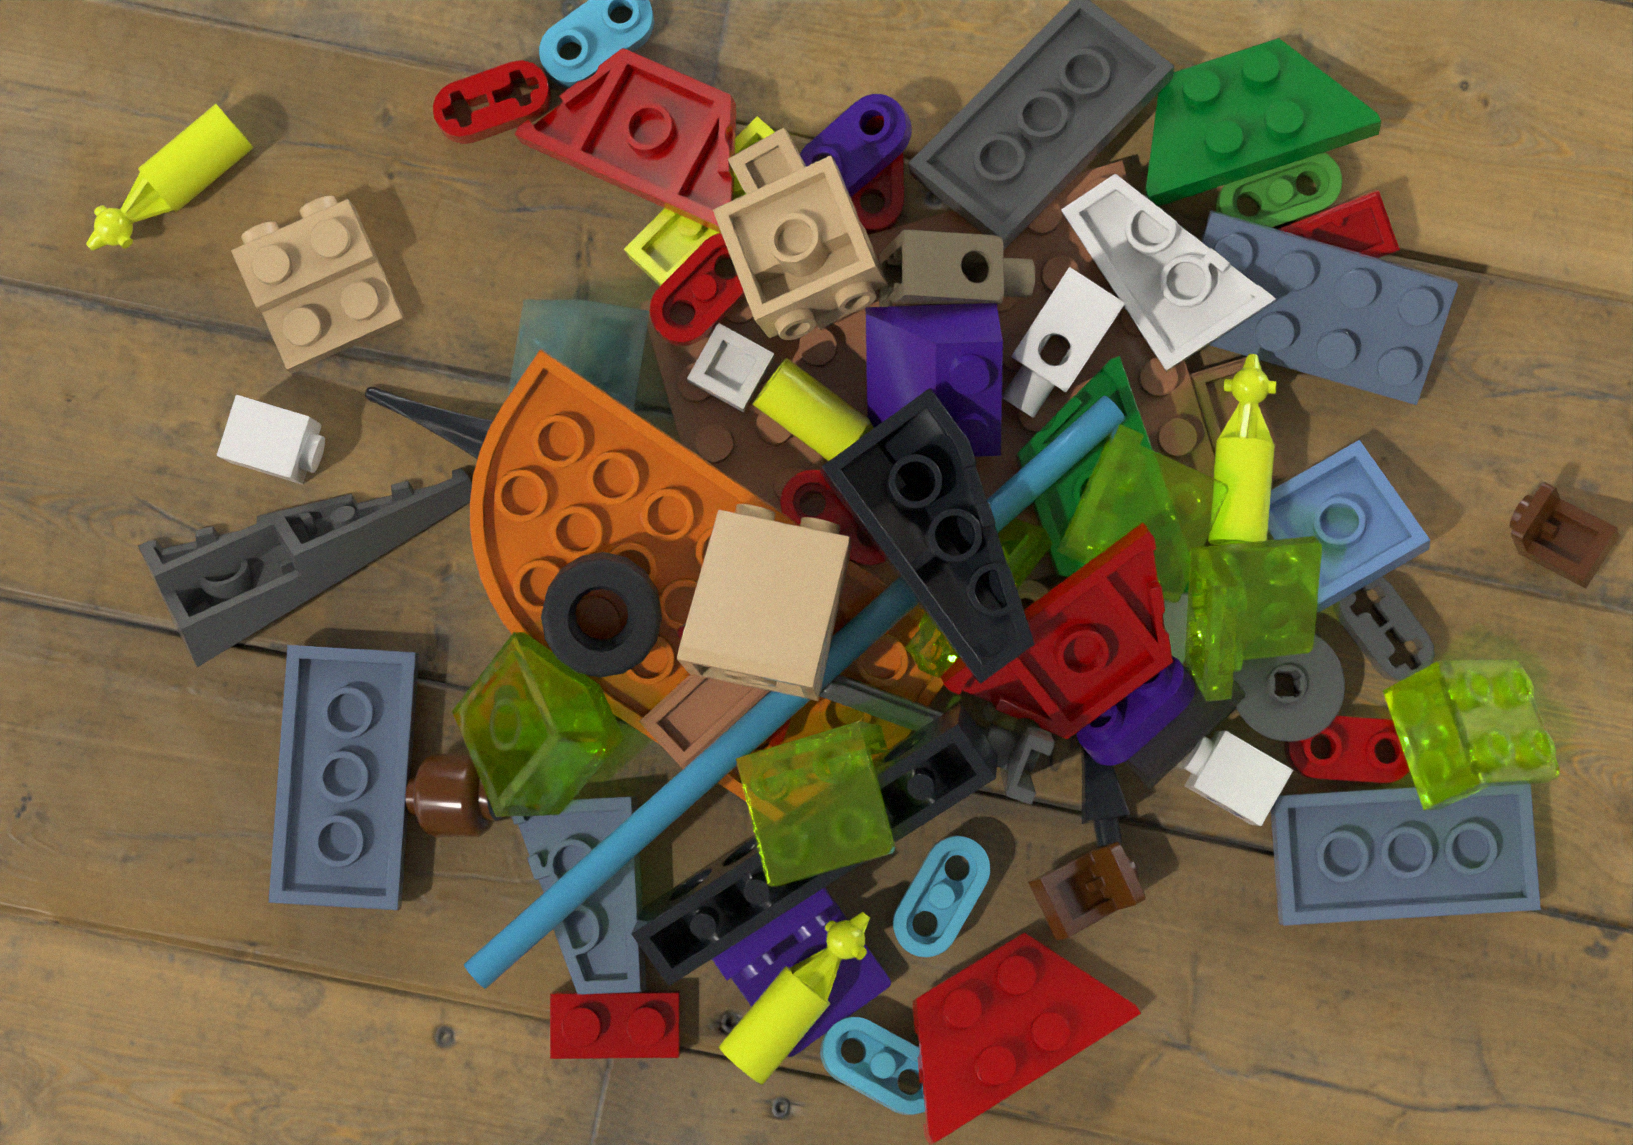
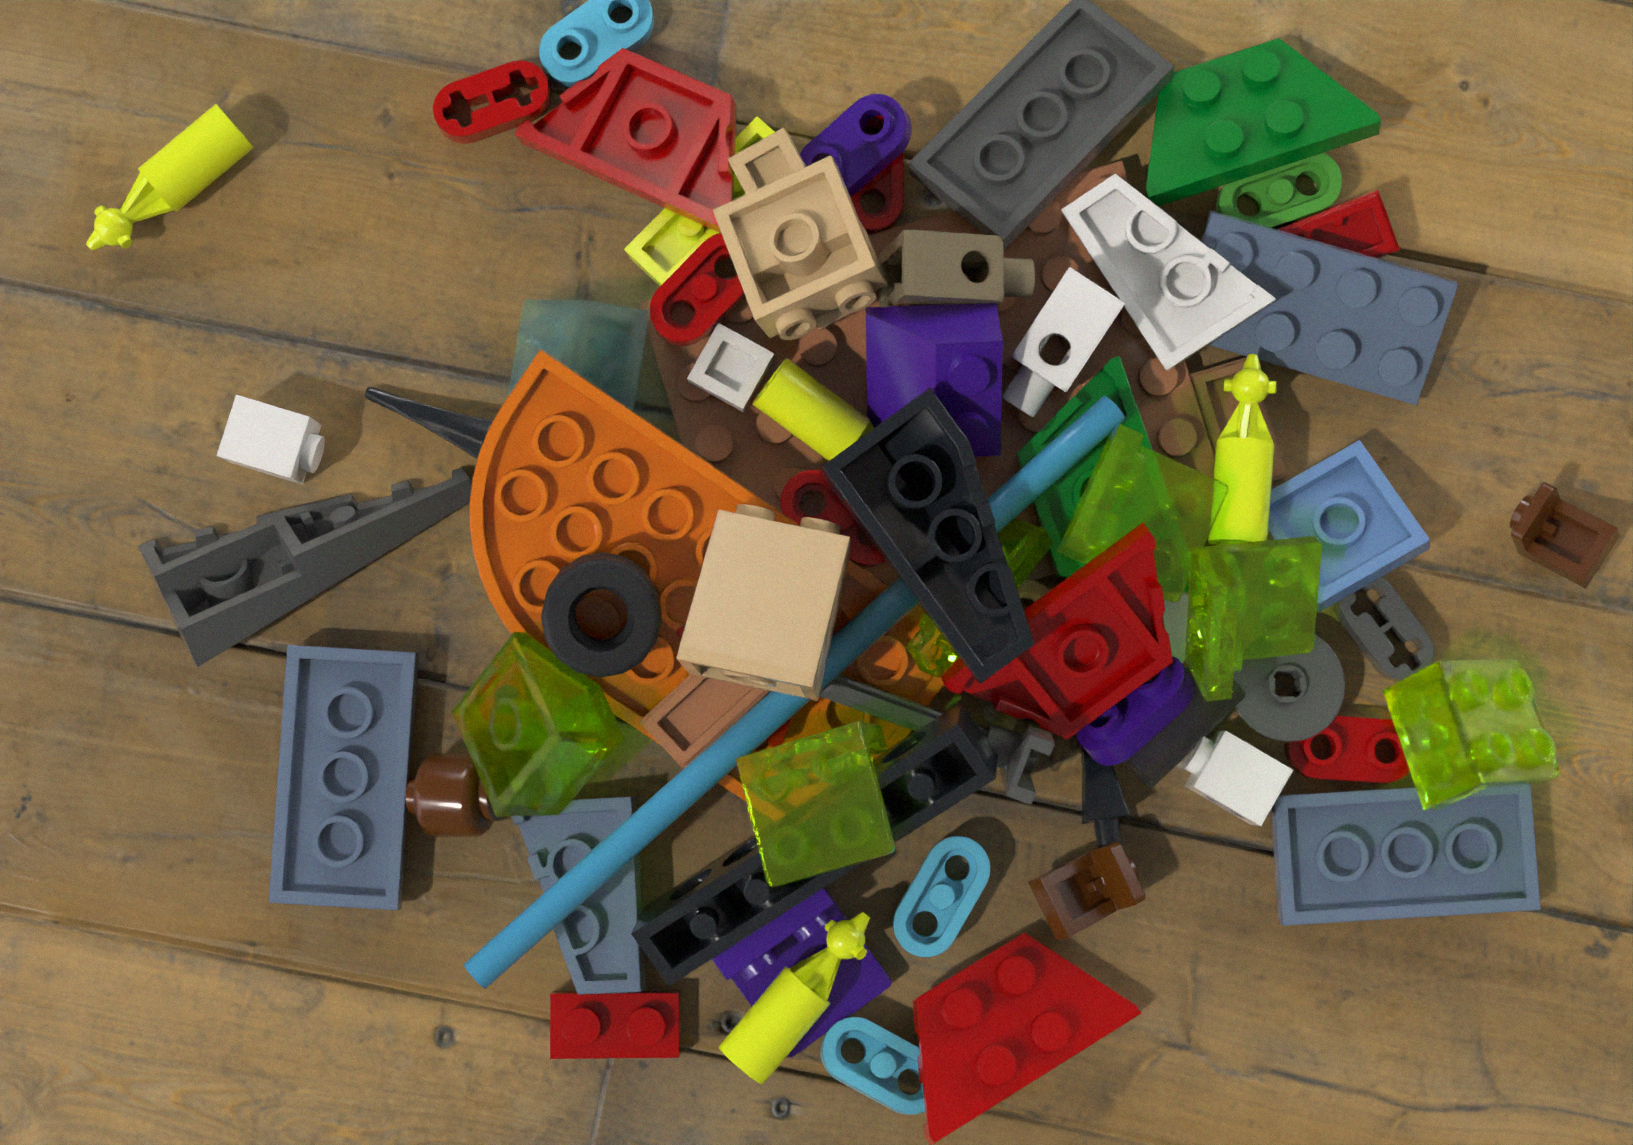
tan plate [231,196,406,373] -> none

